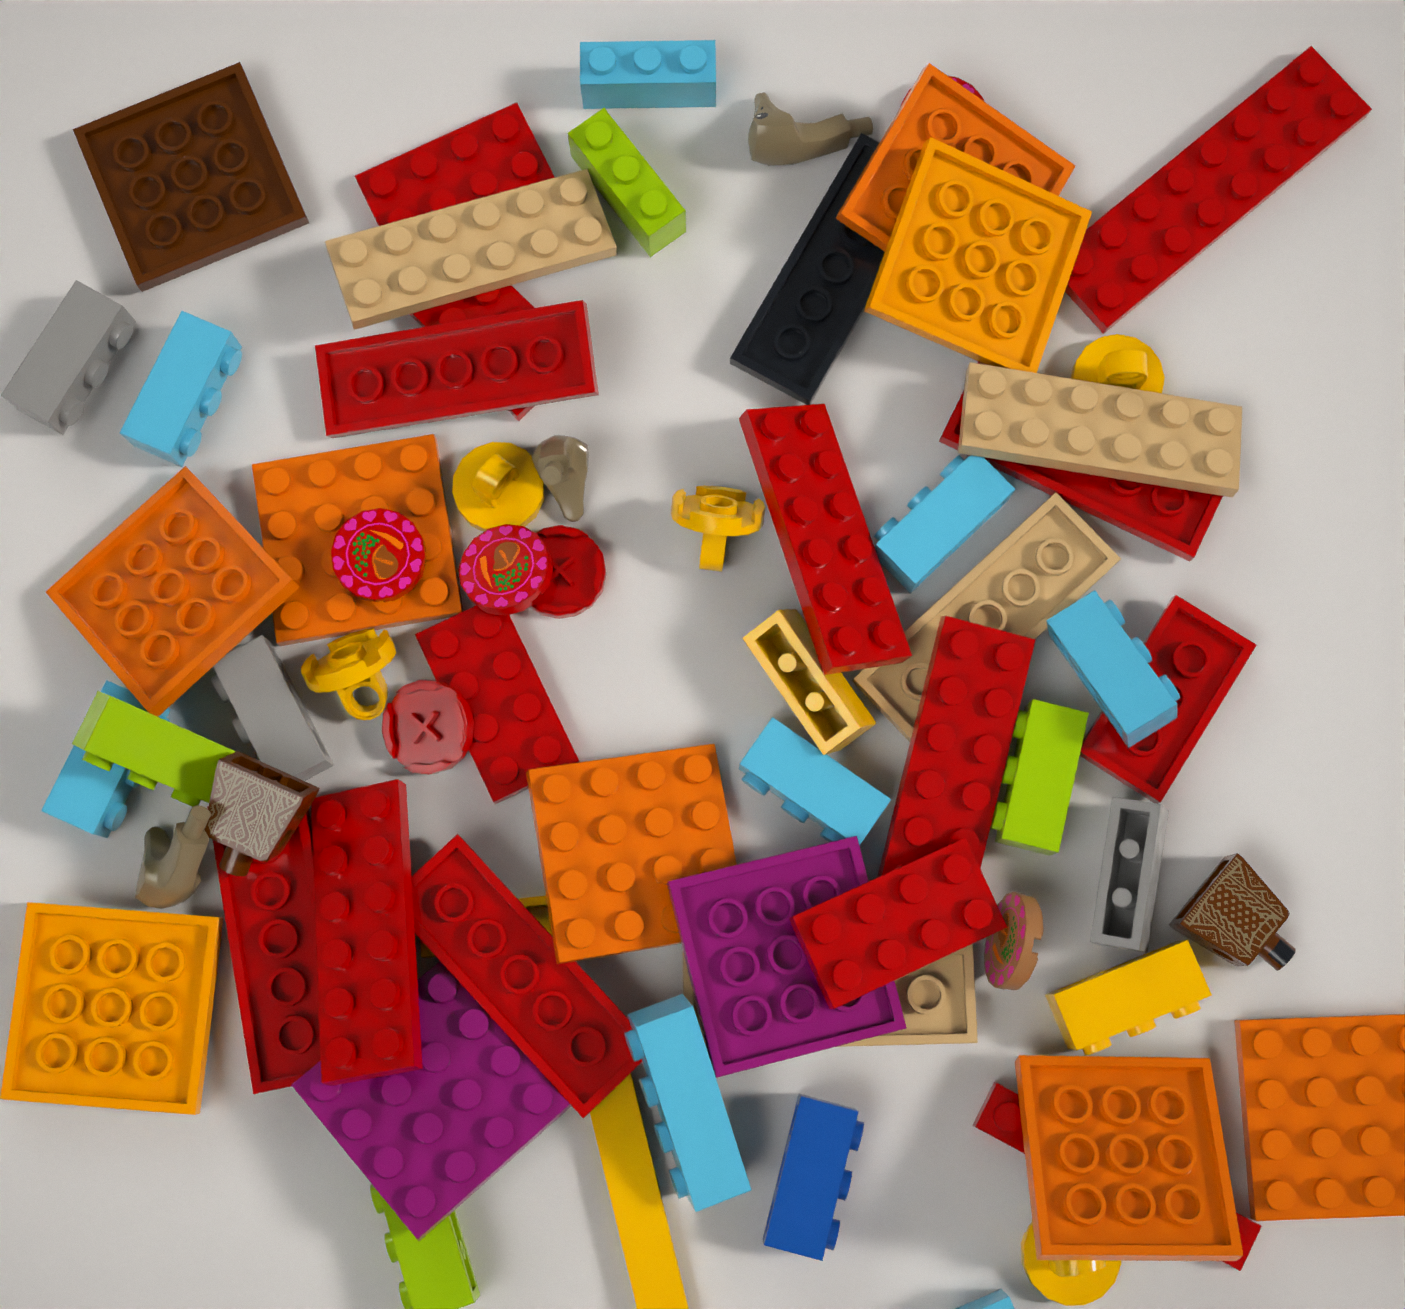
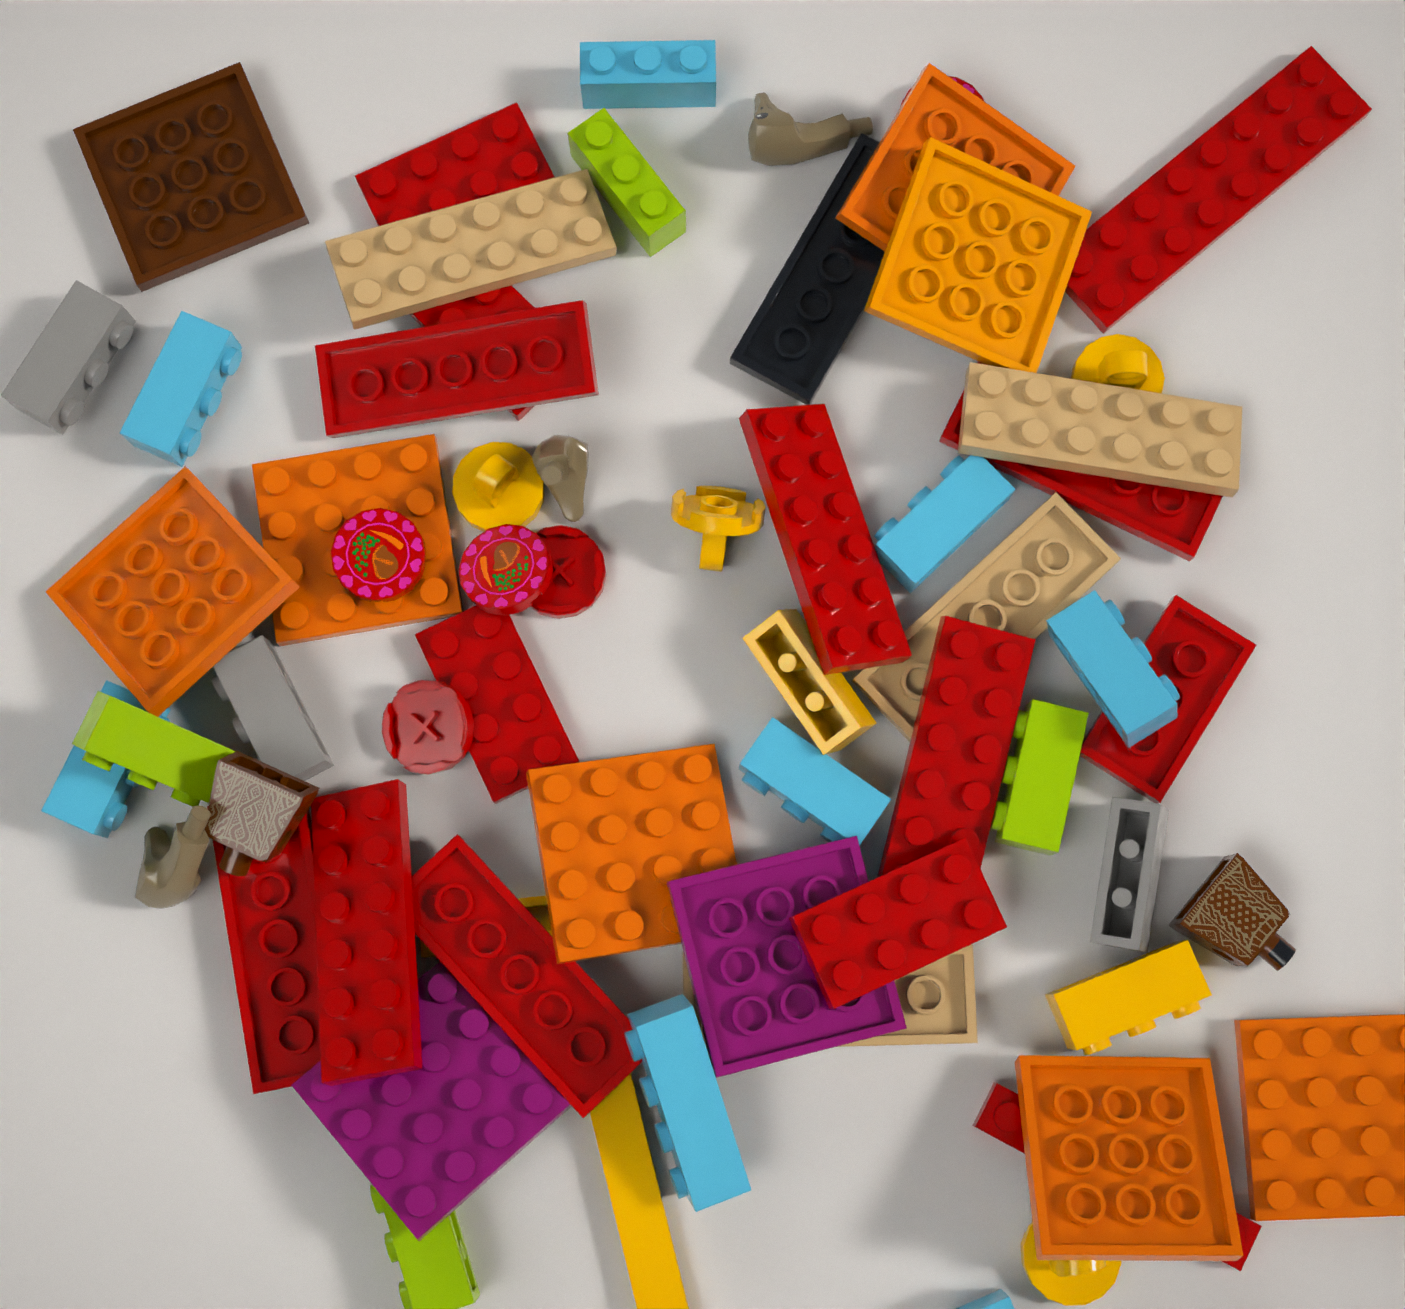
light orange plate [0,902,224,1115] -> none
yellow tile [301,628,396,720] -> none
blue brick [762,1093,864,1261] -> none
medium nougat tile [984,891,1043,991] -> none

